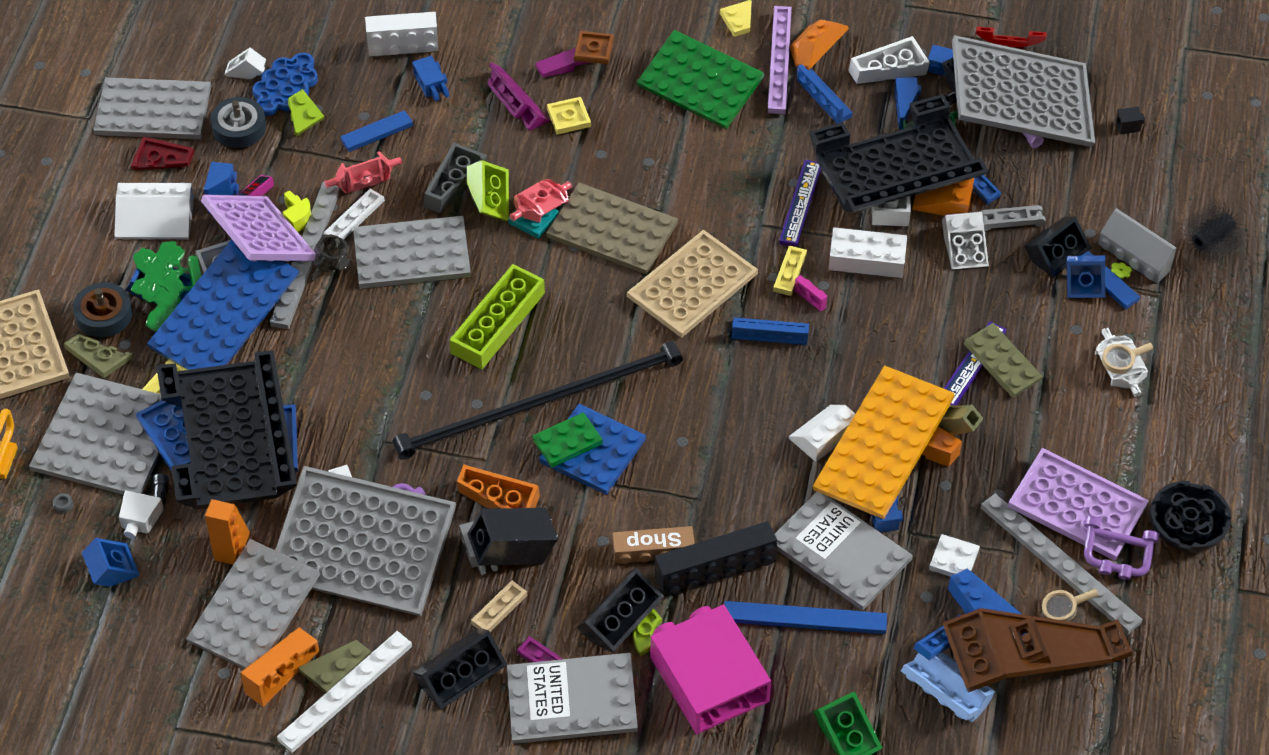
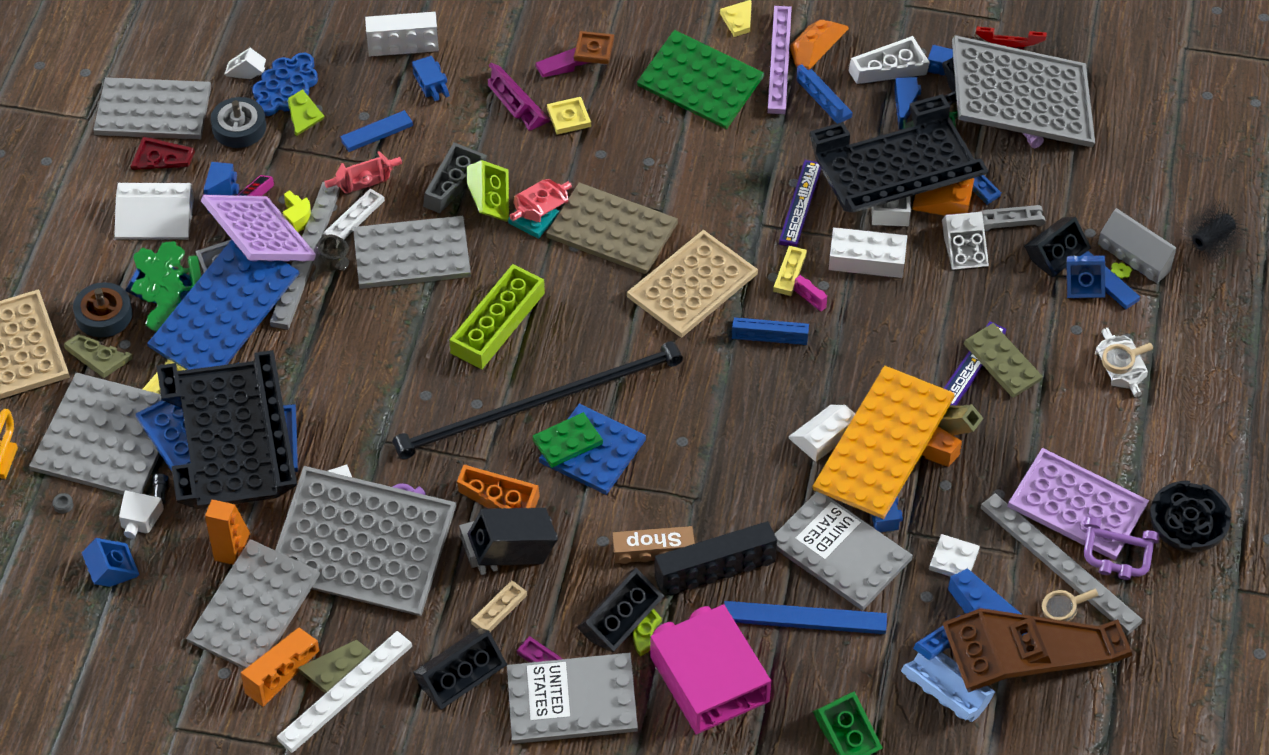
black brick [1115,107,1145,134] -> none

